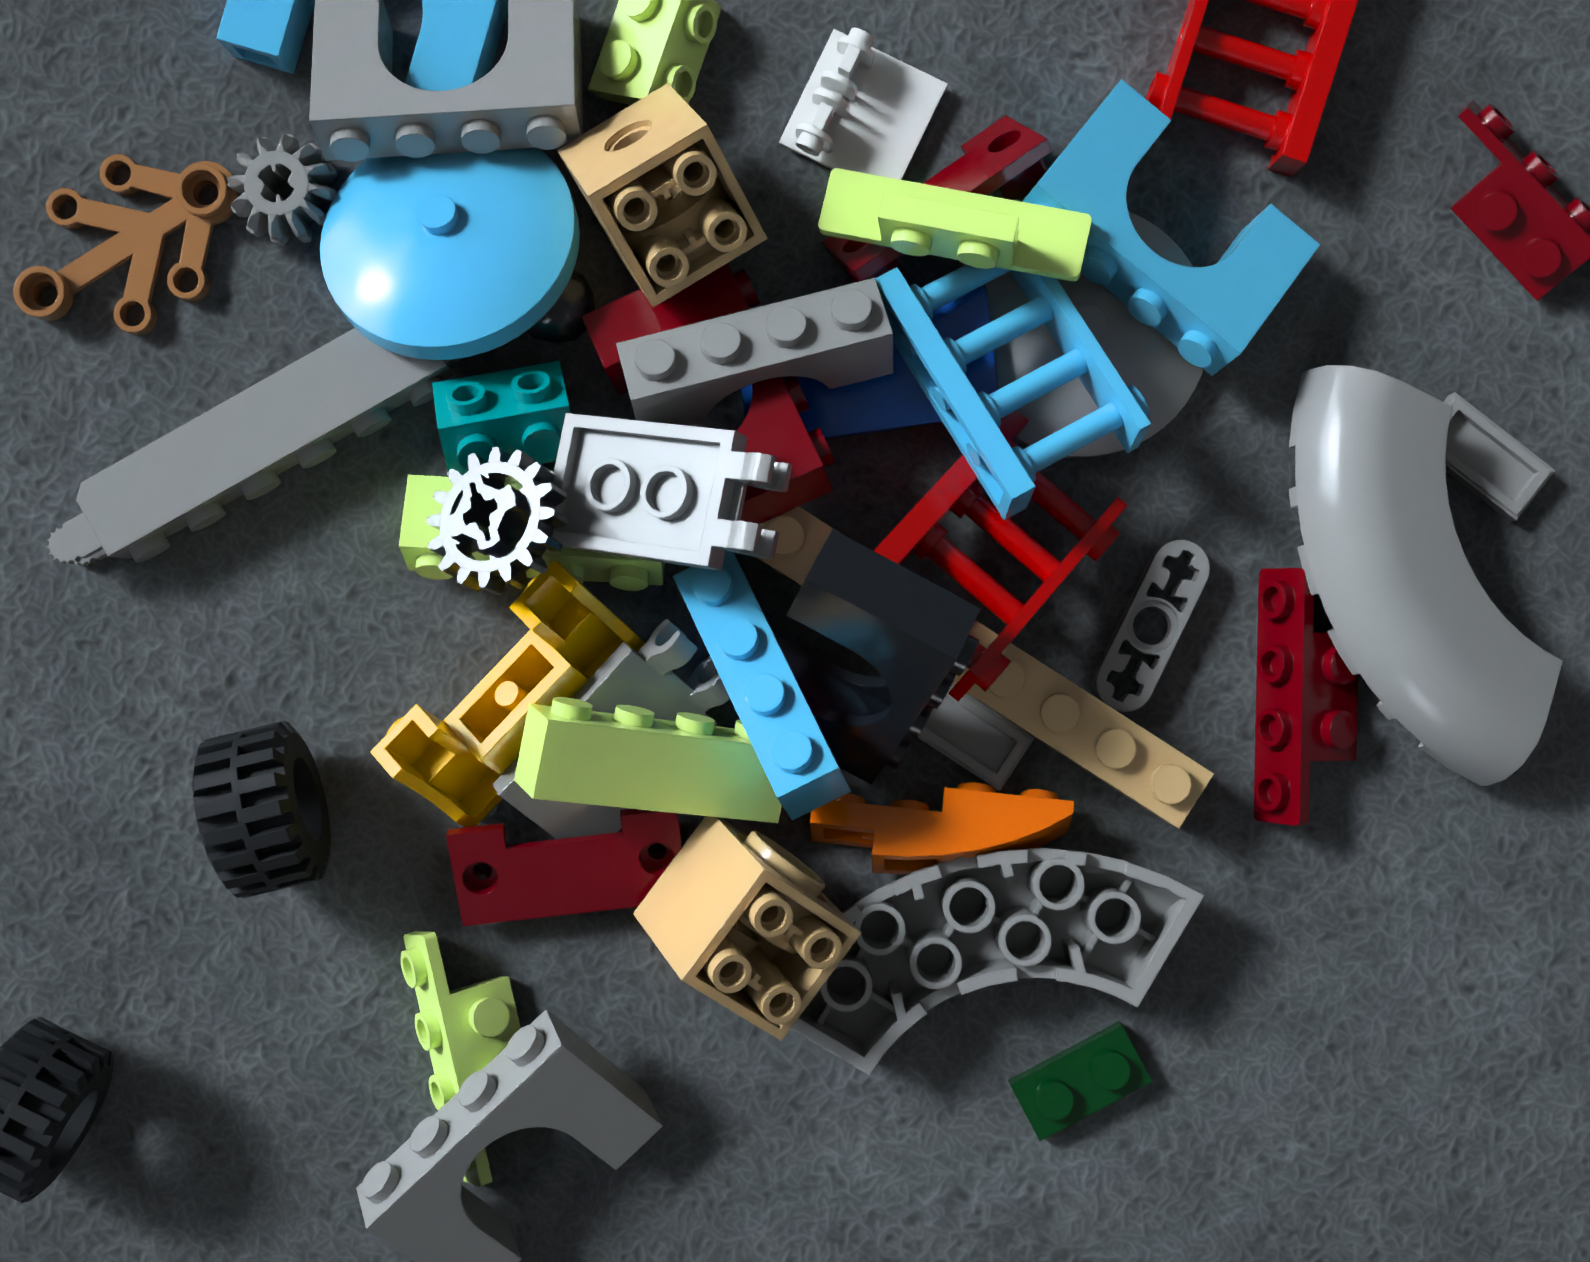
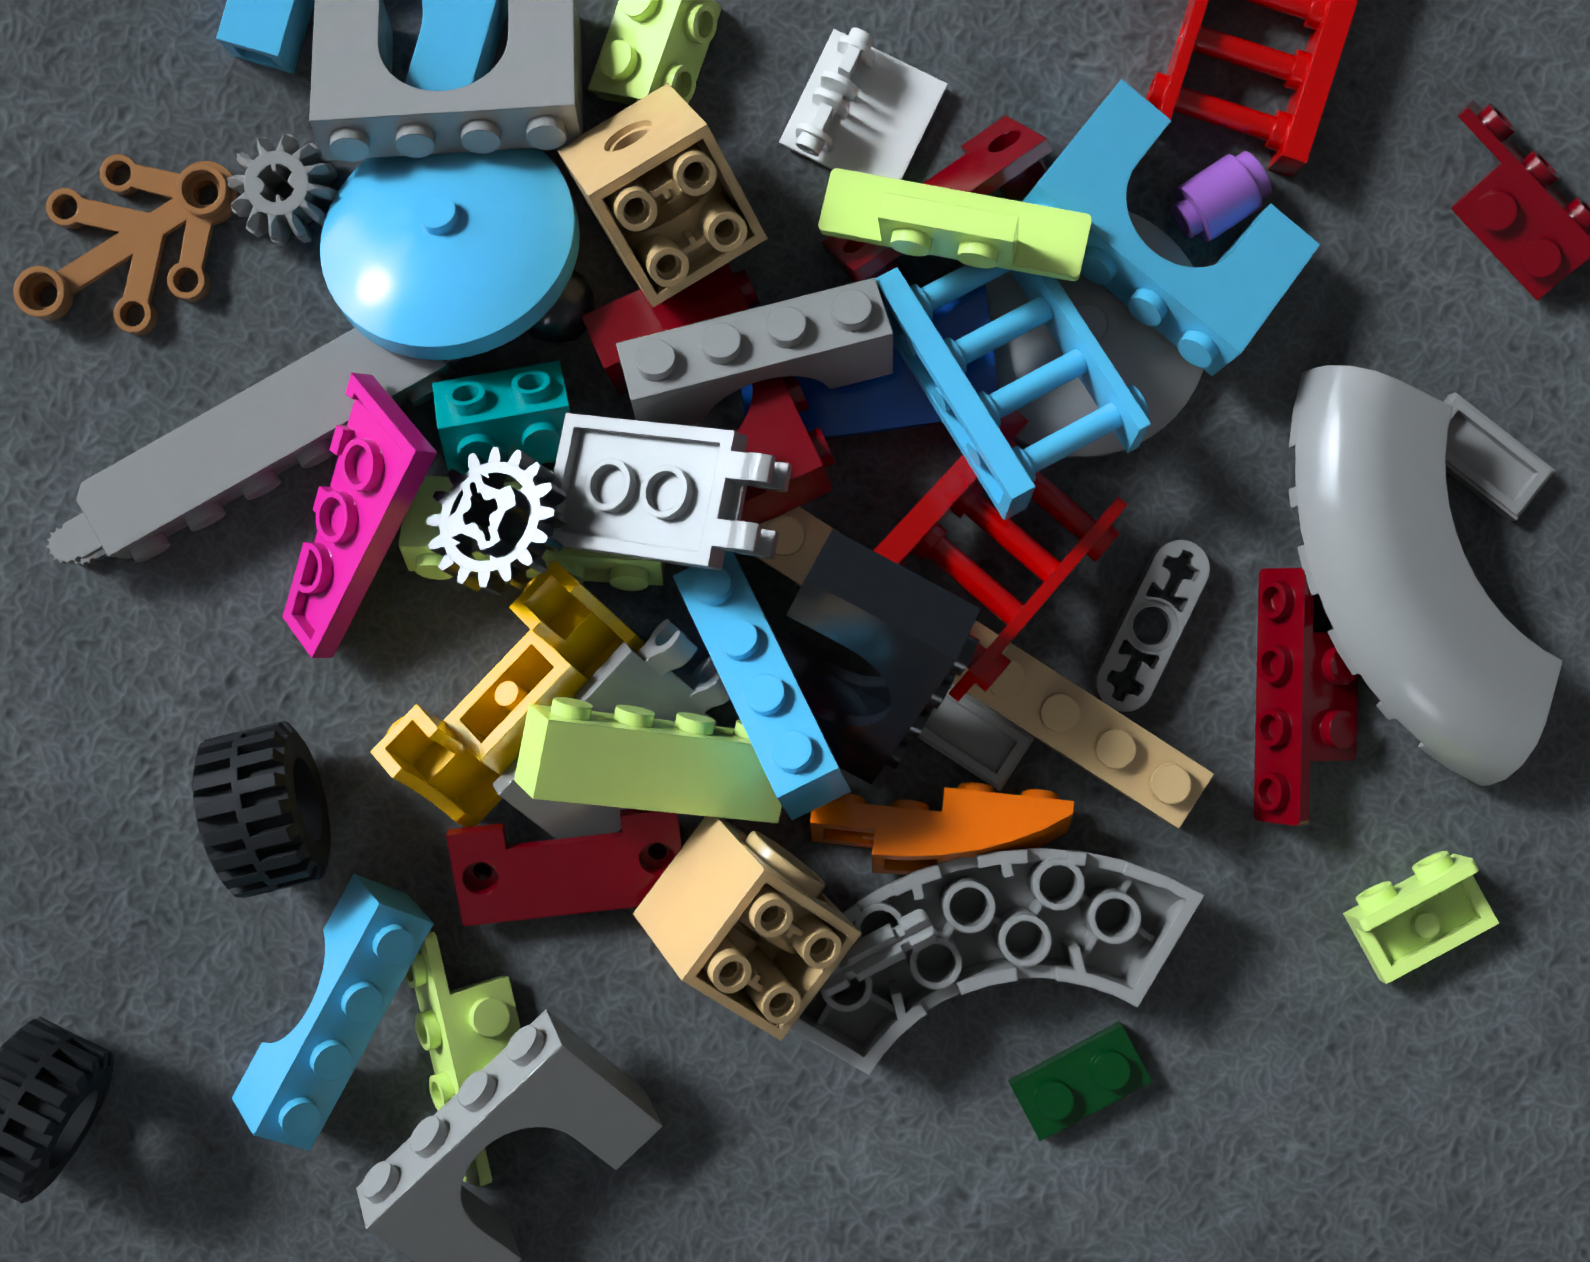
none -> medium azure arch [232,874,434,1151]
none -> dark pink wing [282,372,437,658]
none -> light grey axle [820,909,937,996]
none -> medium lavender brick [1171,151,1272,242]
none -> yellowish green bracket [1343,851,1499,984]

